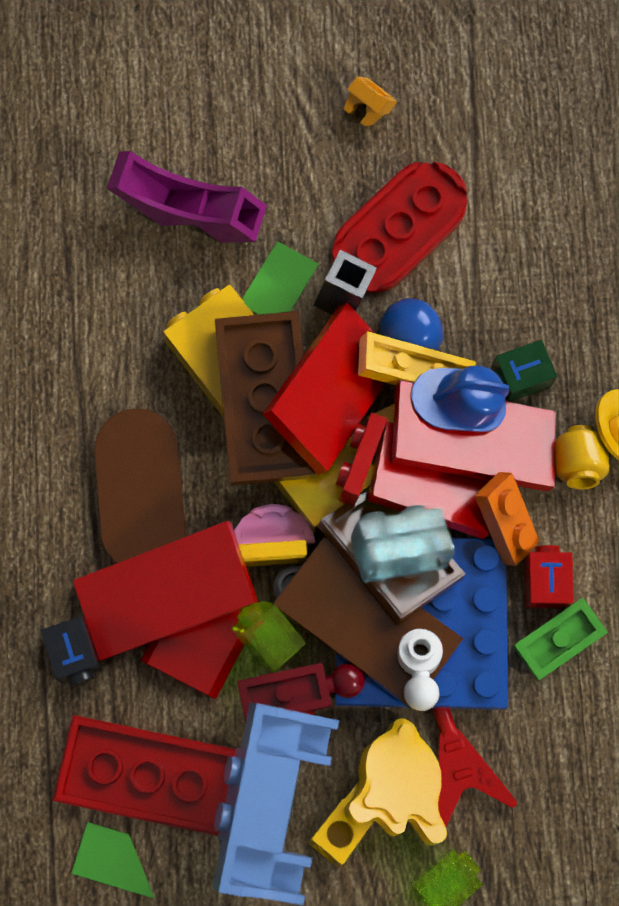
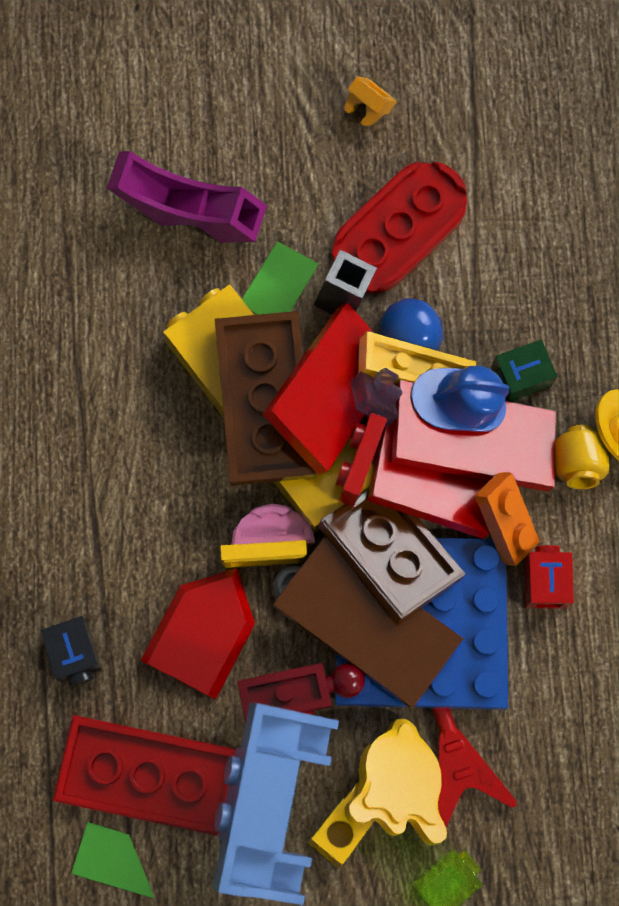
red tile [73,521,259,661] -> none
reddish brown tile [94,408,186,563] -> none
clear neon green brick [231,600,306,672] -> none
clear light blue brick [351,505,454,583] -> none
white plate [397,629,443,711] -> none
bright green plate [512,598,608,682] -> none
none -> clear purple tile [350,368,403,426]

